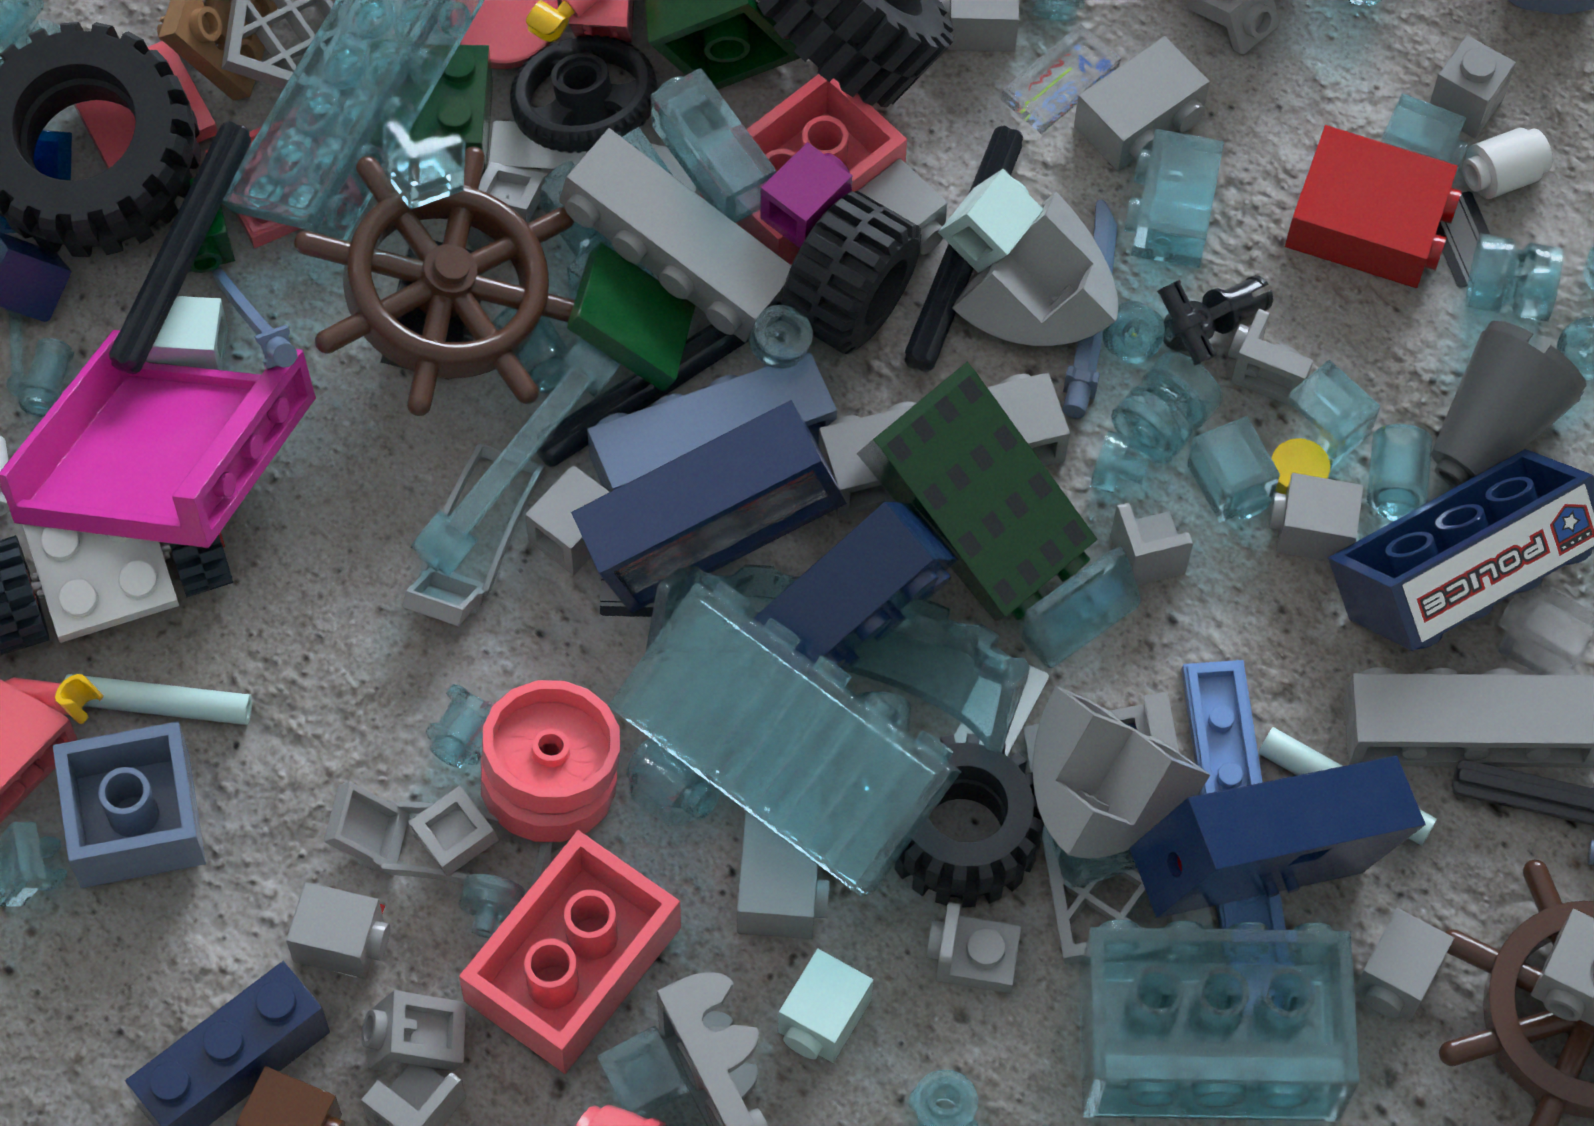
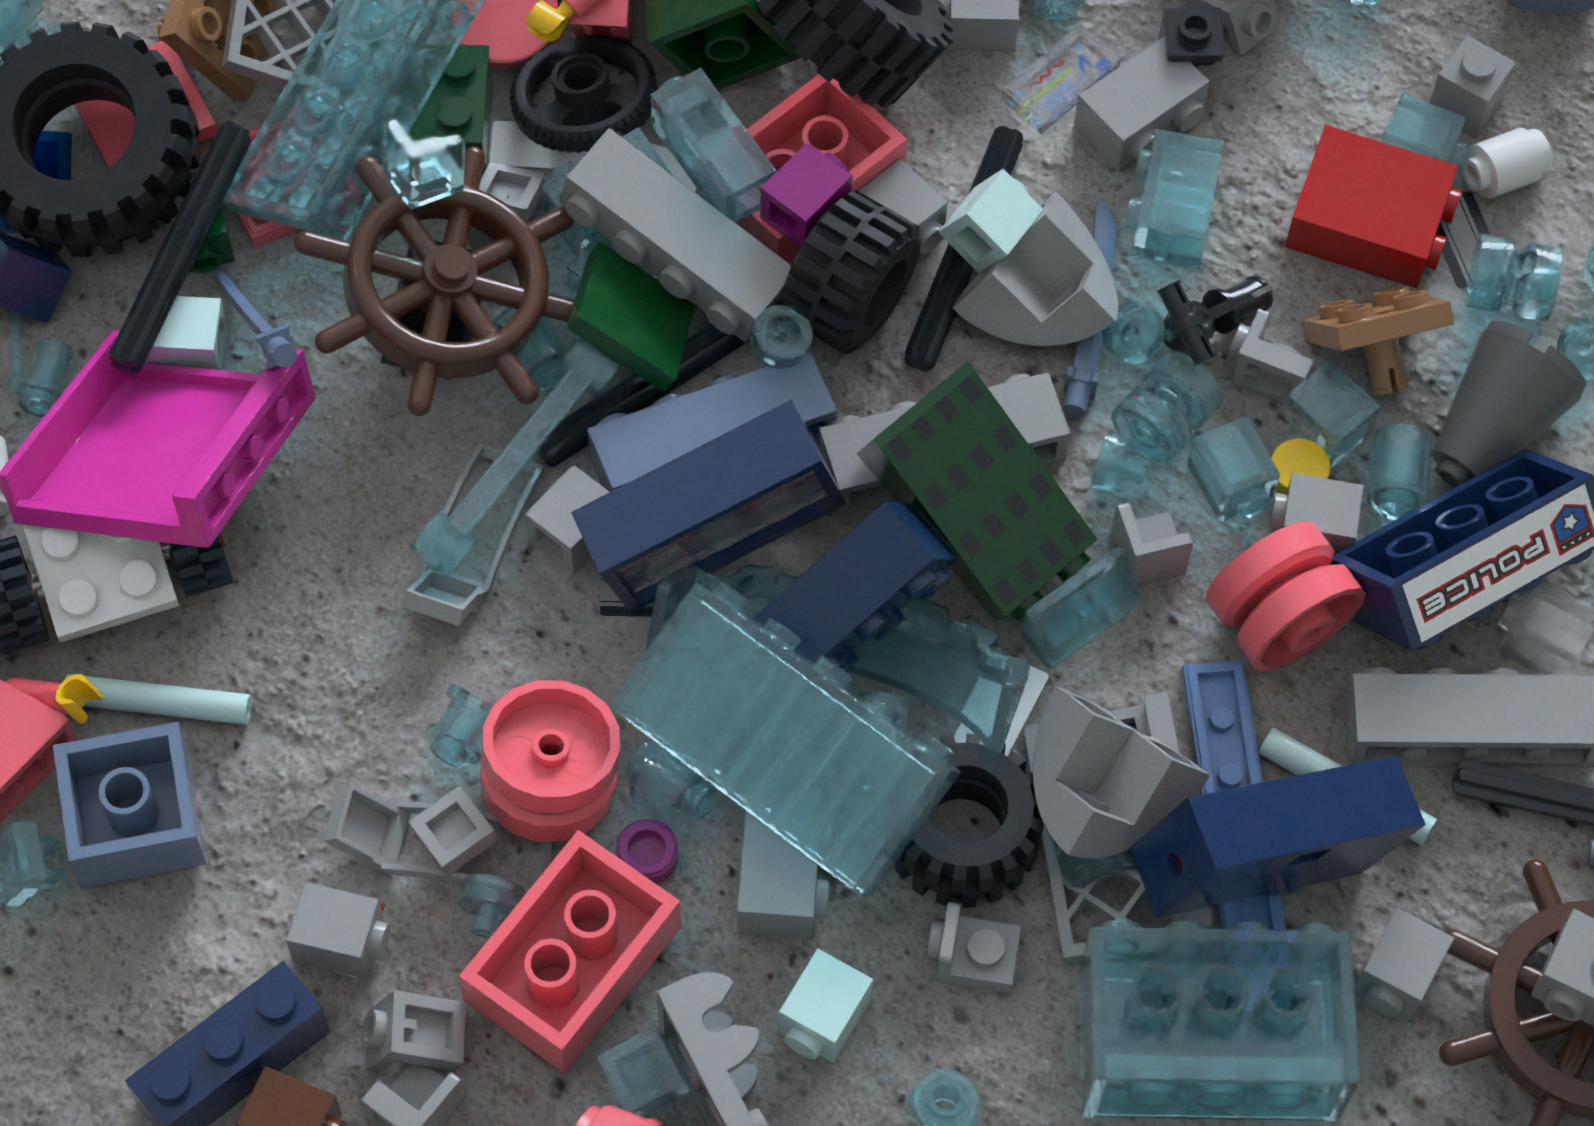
none -> magenta tile [616,819,679,884]
none -> black bracket [1158,8,1225,67]
none -> coral wheel [1205,521,1366,672]
none -> medium nougat plate [1302,286,1454,395]

